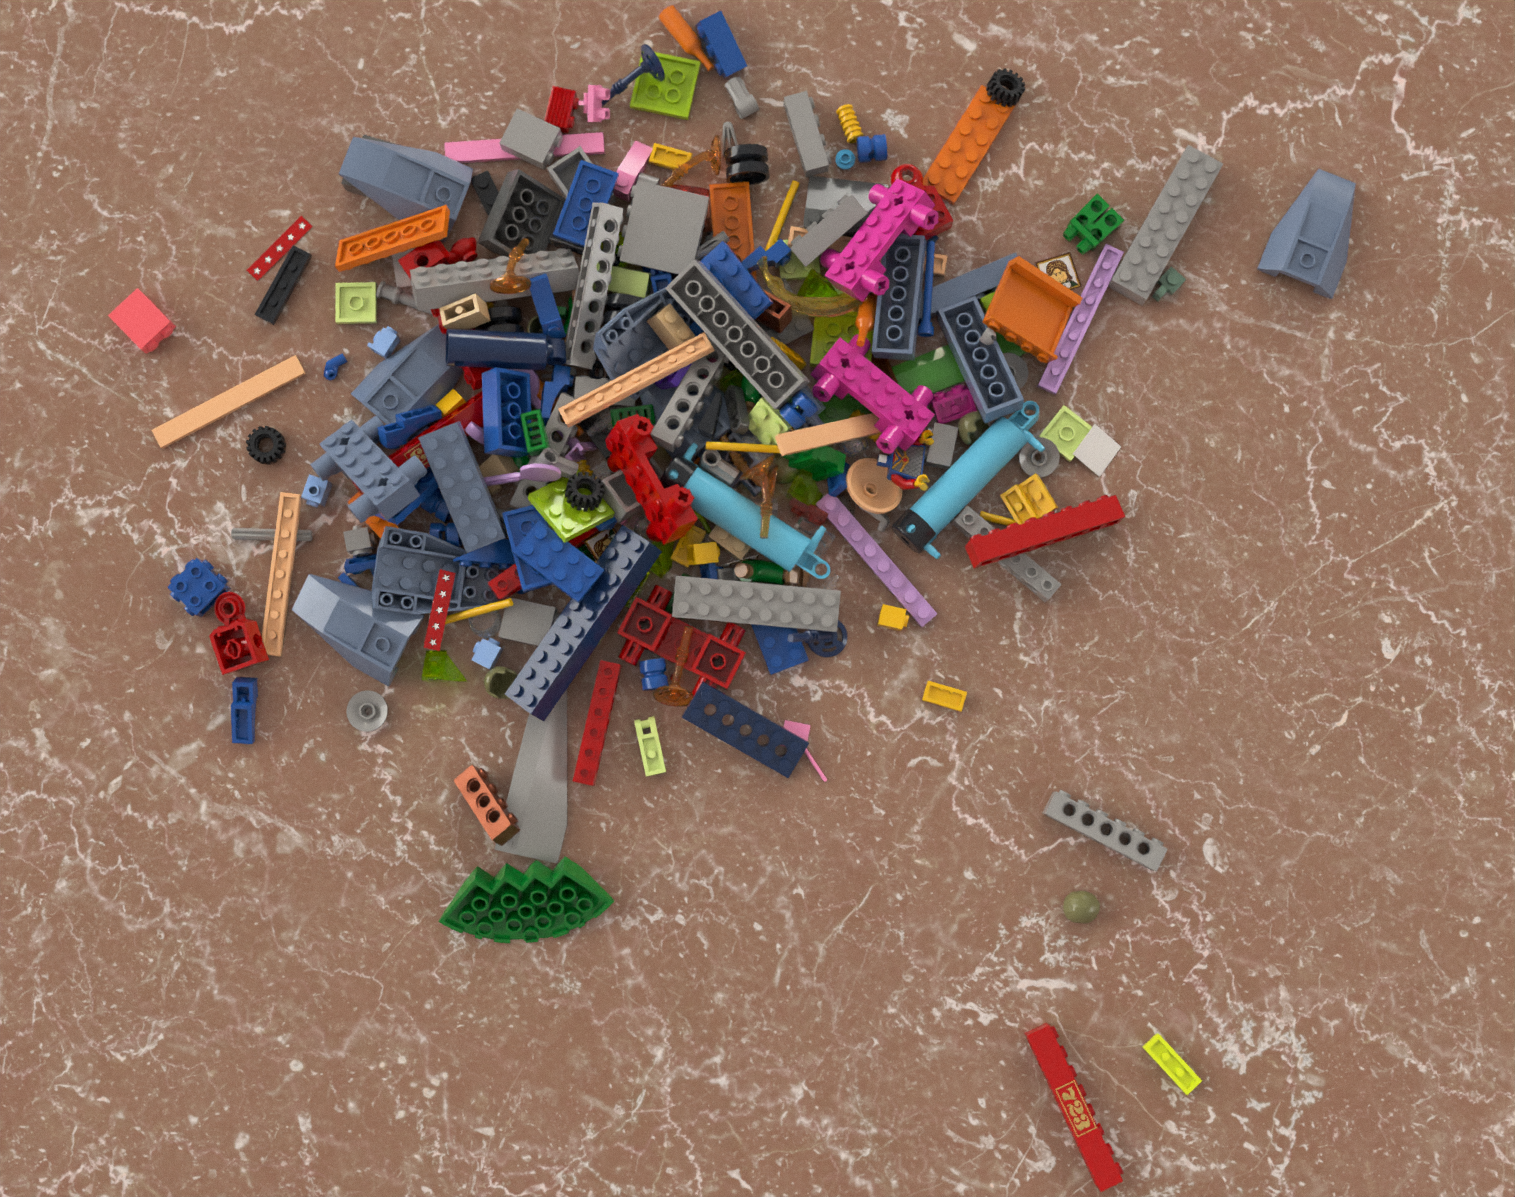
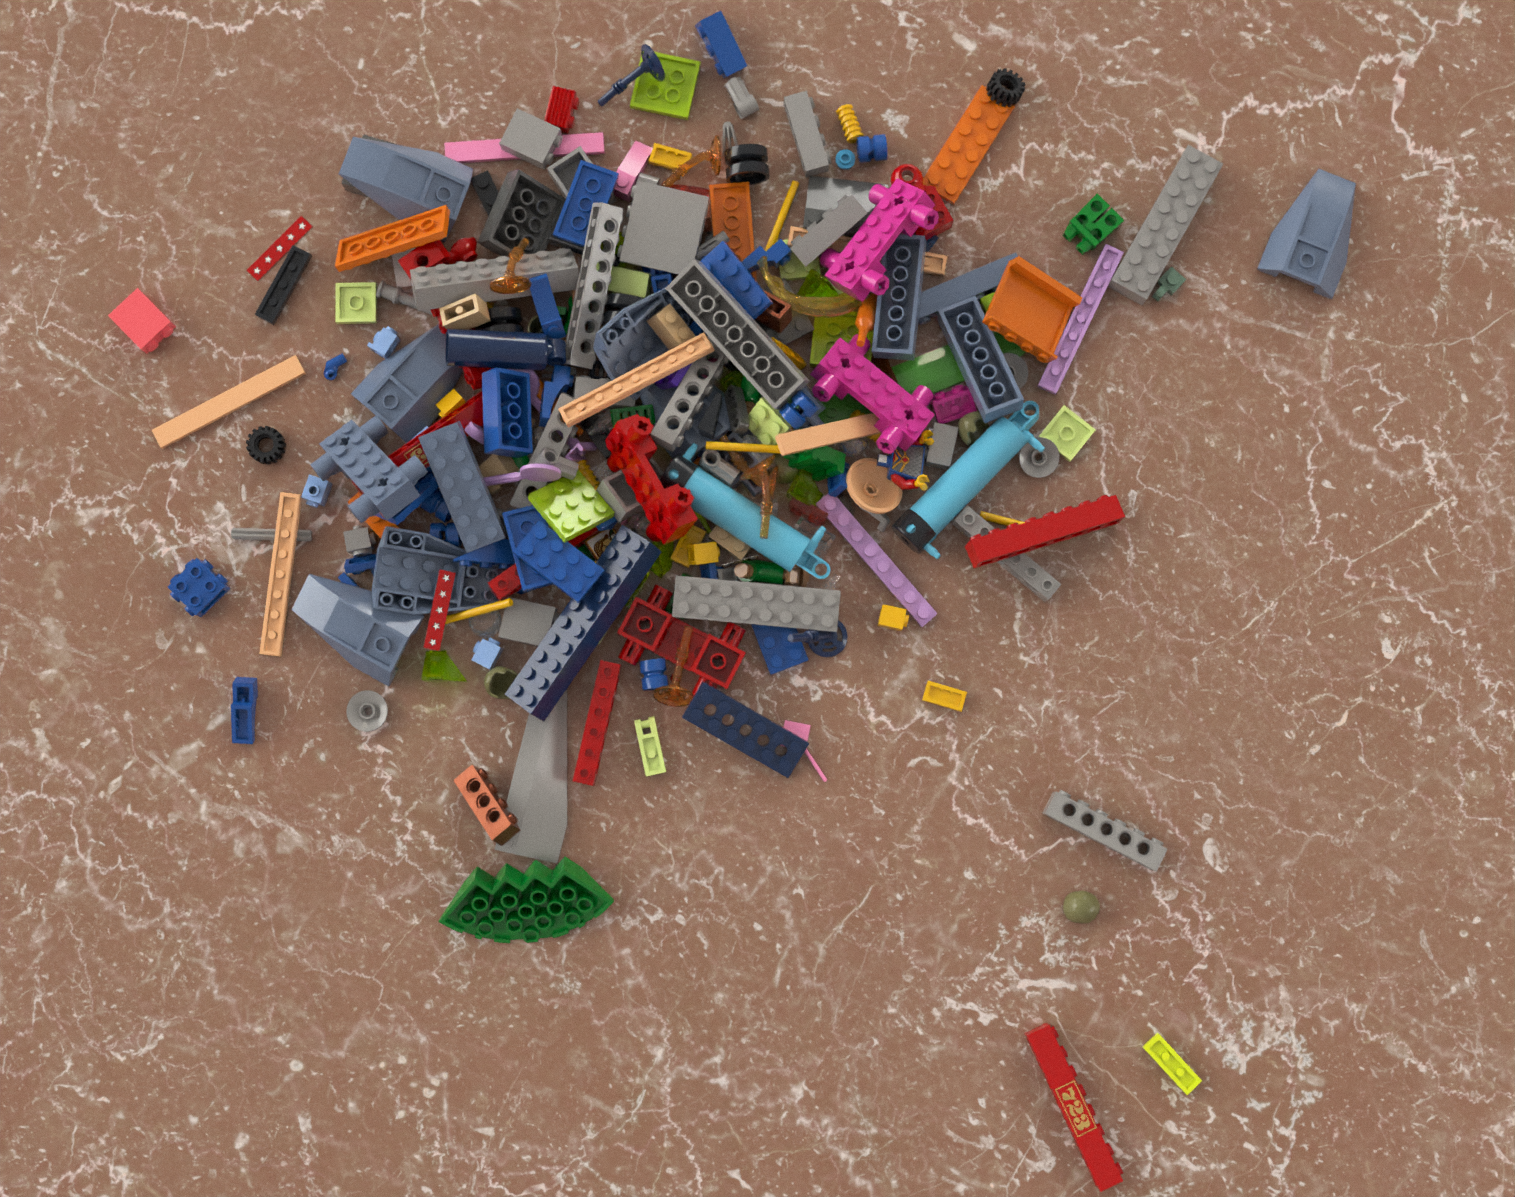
red brick [209,592,269,675] -> none
blue slope [377,405,442,449] -> none
green slope [520,409,550,457] -> none
black tyre [565,472,604,512] -> none
bright pink hips [578,85,610,122] -> none
orange piece [658,5,714,71] -> none
blue piece [917,241,935,337] -> none
light grey hinge [979,327,996,345] -> none
yellow slope [1000,474,1058,525] -> none
sticker [1035,252,1082,290] -> none
white sticker [1073,424,1121,477] -> none

